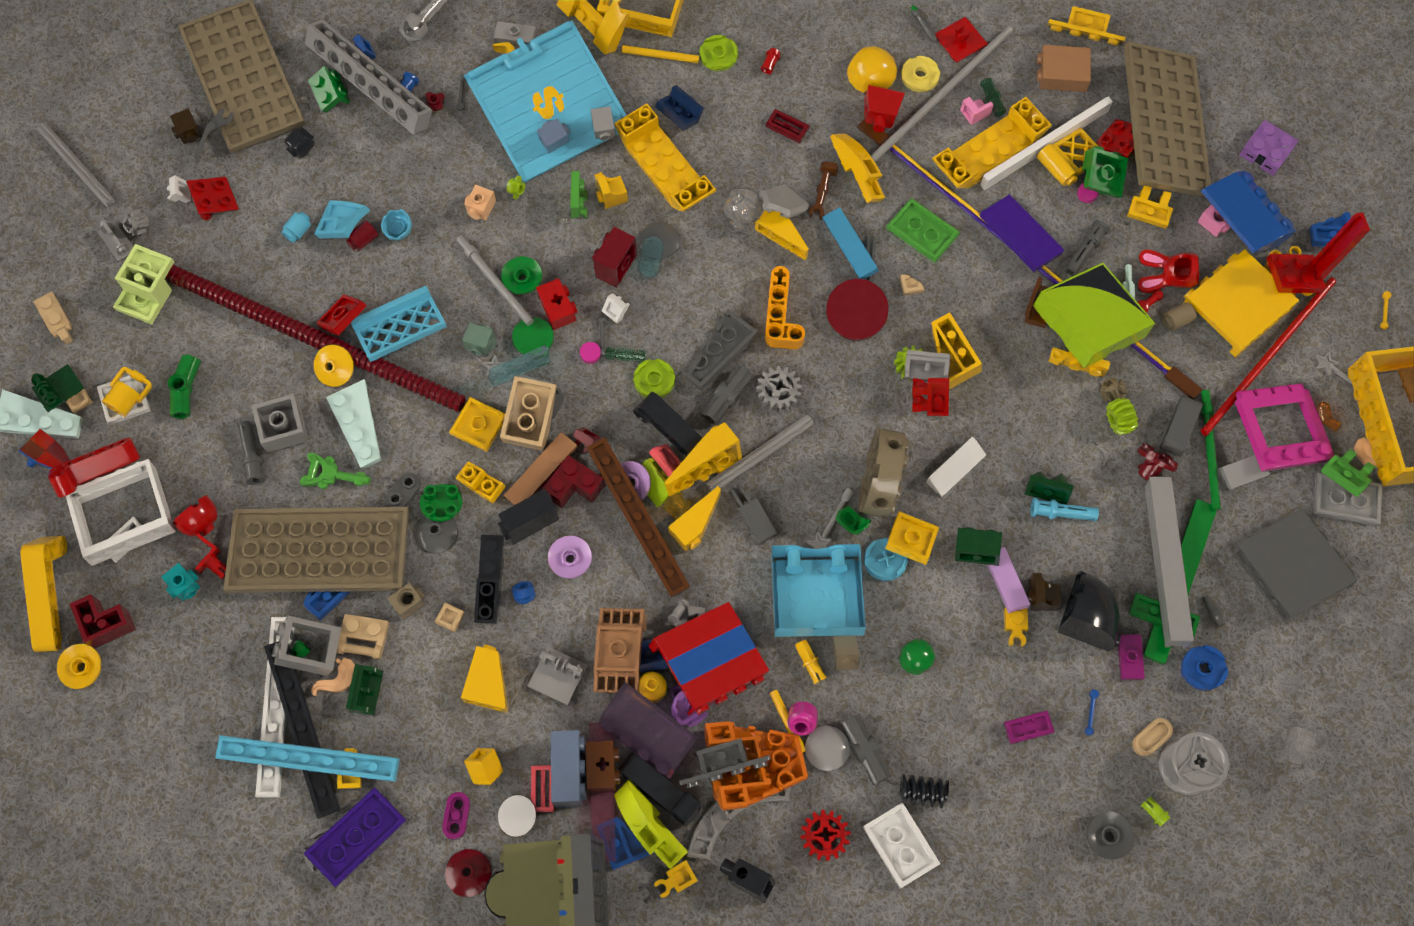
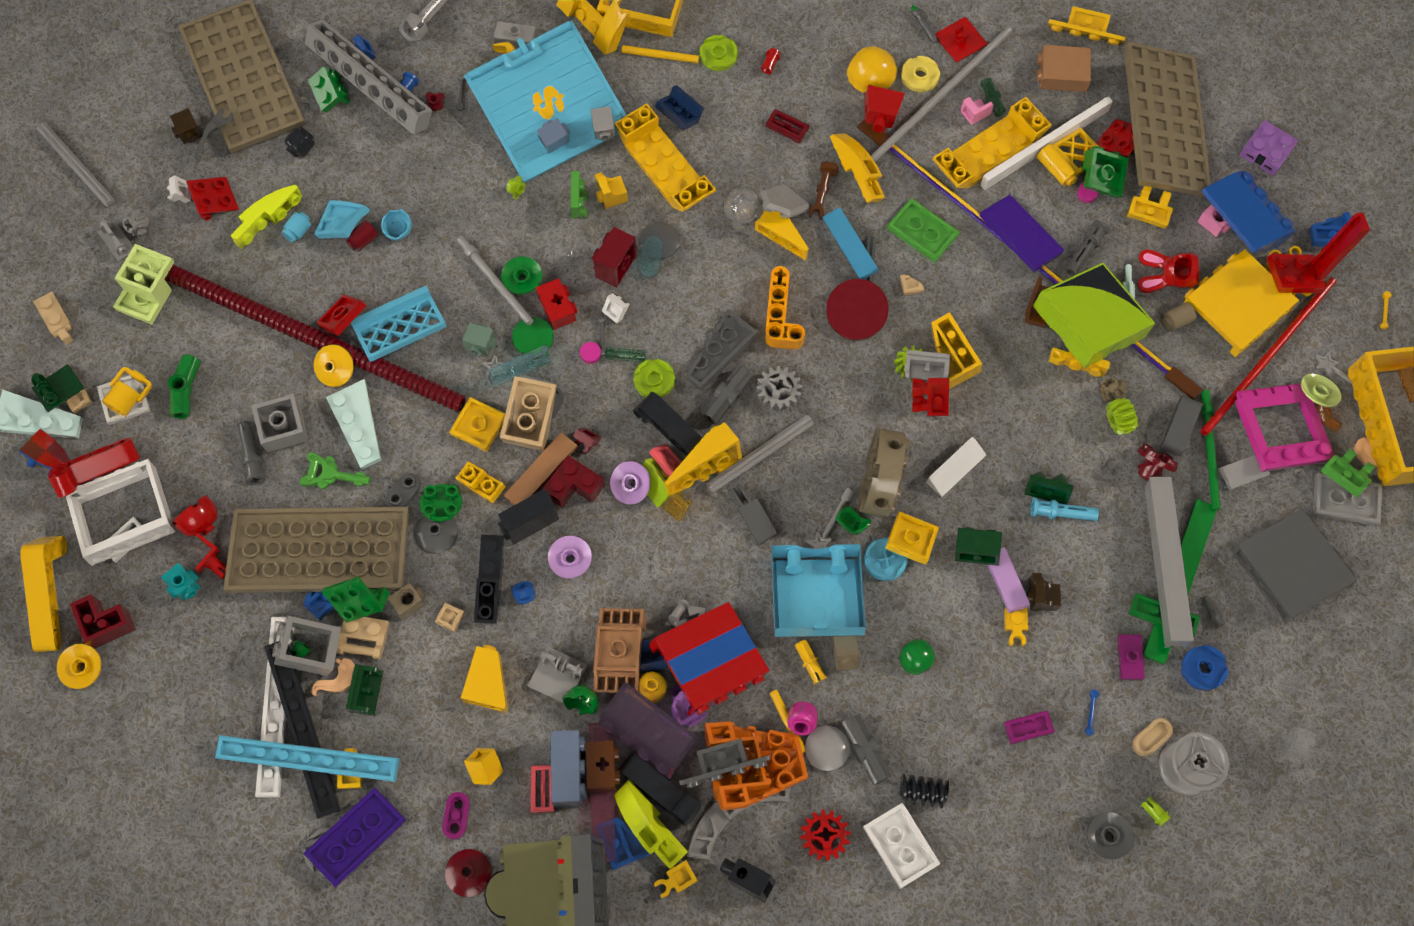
light nougat brick [464,185,496,221] -> none
white sticker [498,795,536,837] -> none
reddish brown plate [586,437,690,598] -> none
yellow slope [668,486,721,552] -> none
black brick [1058,571,1121,652] -> none
red piece [1137,290,1164,313] -> none
none -> neon yellow slope [231,185,303,249]
none -> green bracket [322,577,390,622]
none -> green hair [562,685,599,716]
none -> yellowish green dish [1301,374,1342,407]

